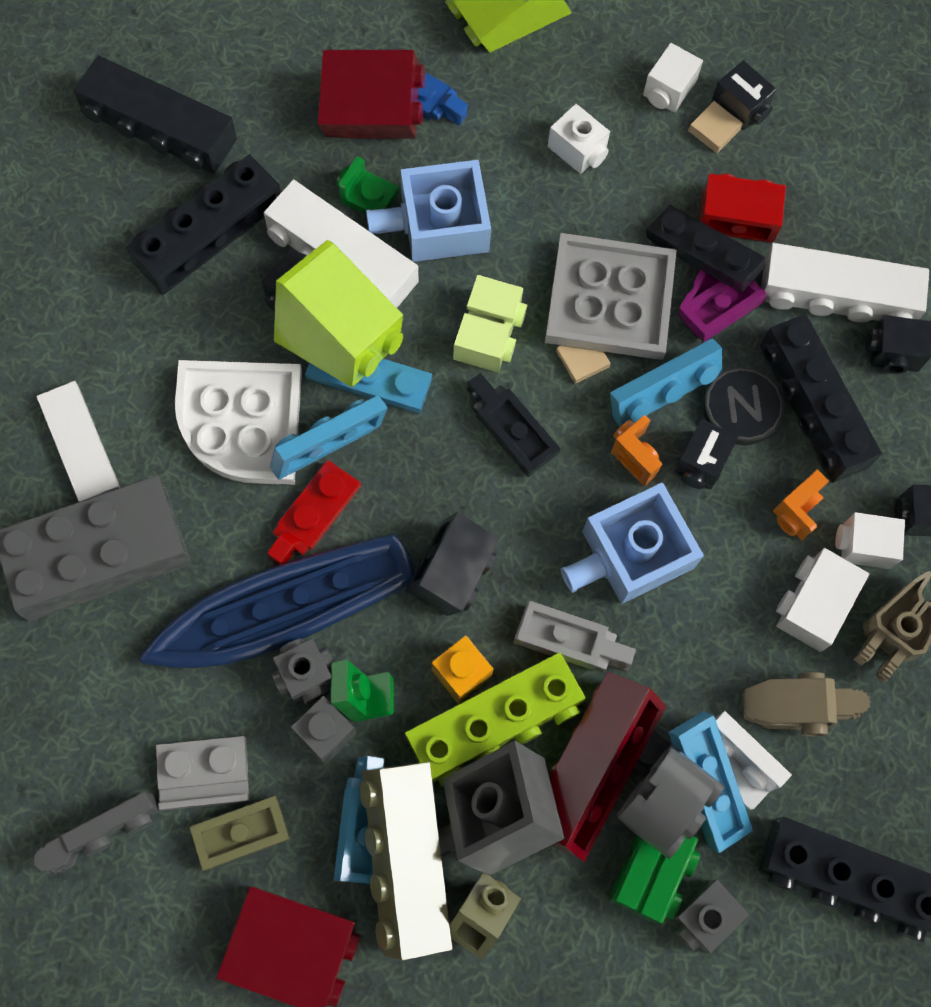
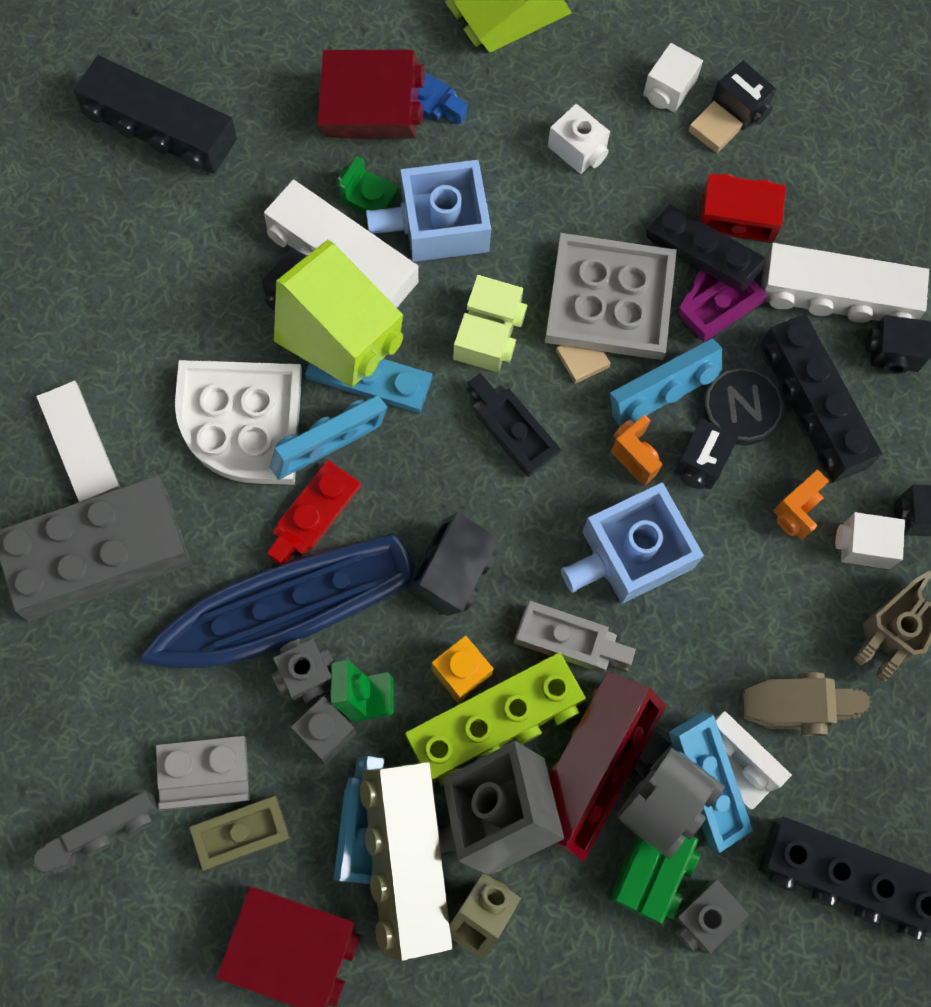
black brick [126,154,281,295] -> none
white brick [776,548,870,652] -> none

